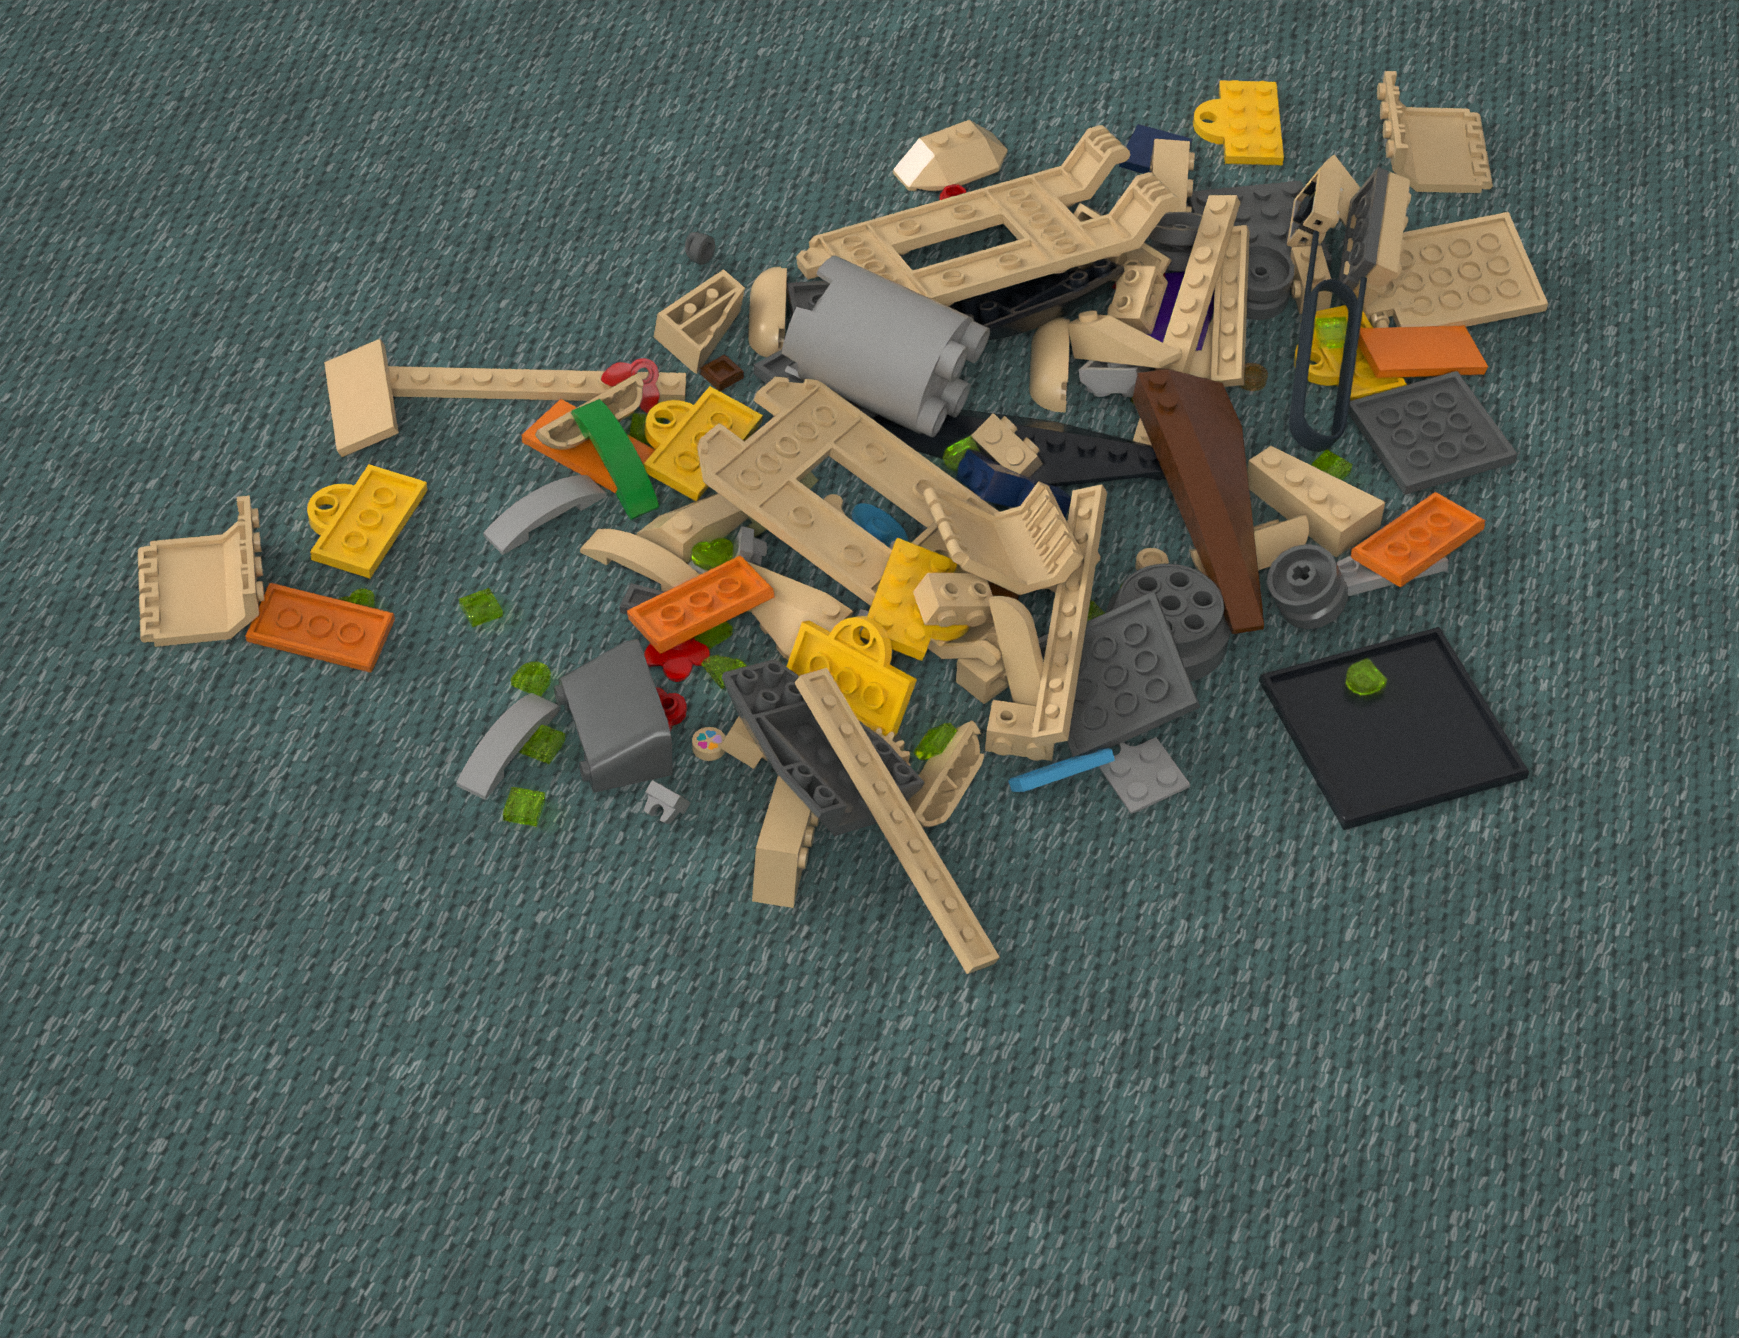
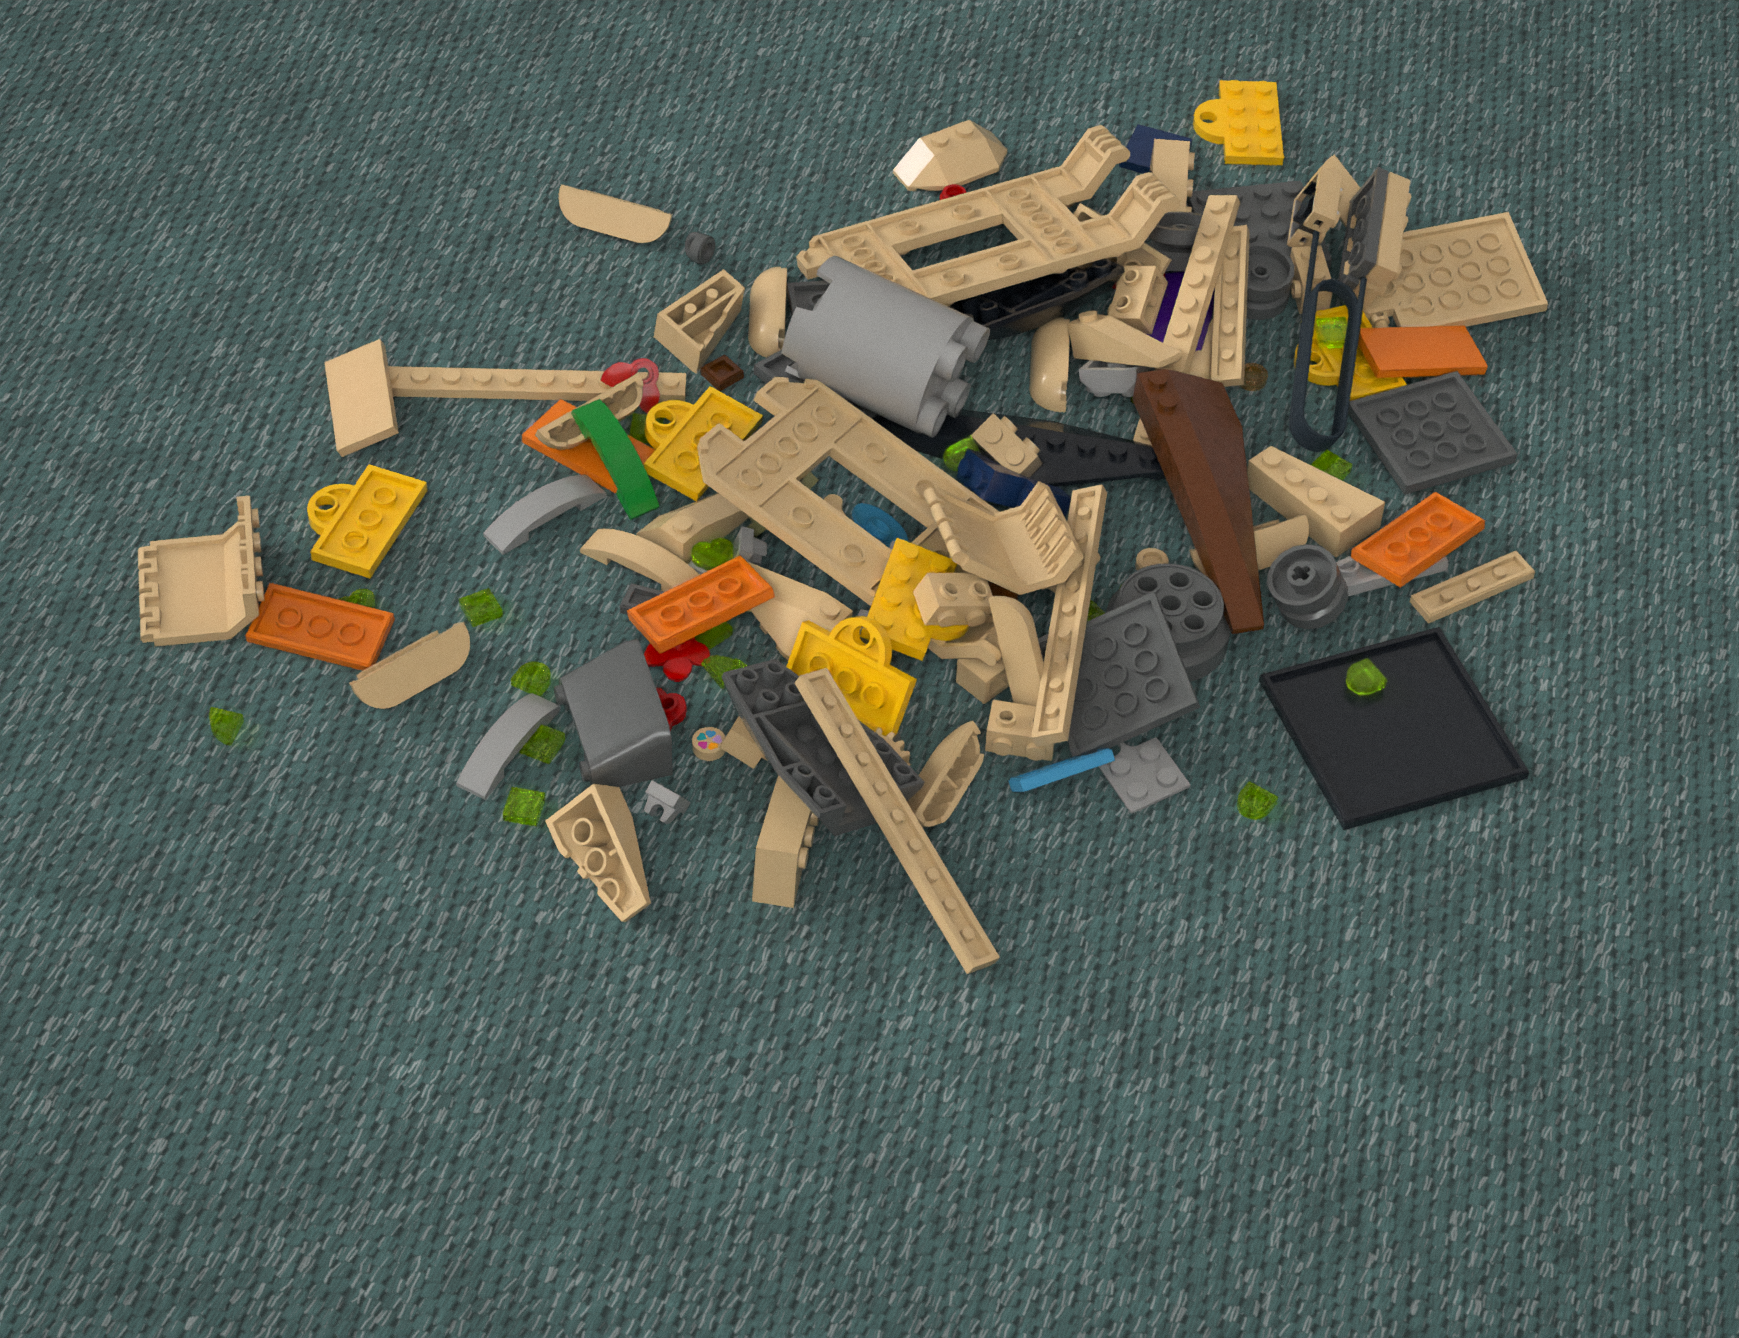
clear neon green tile [914,722,958,761] -> none
tan hinge [1377,71,1493,193] -> none
none -> clear neon green tile [209,707,244,746]
none -> tan brick [349,622,470,709]
none -> tan wedge [545,784,651,922]
none -> tan brick [559,184,673,243]
none -> clear neon green tile [1237,781,1278,820]
none -> tan tile [1410,551,1535,624]

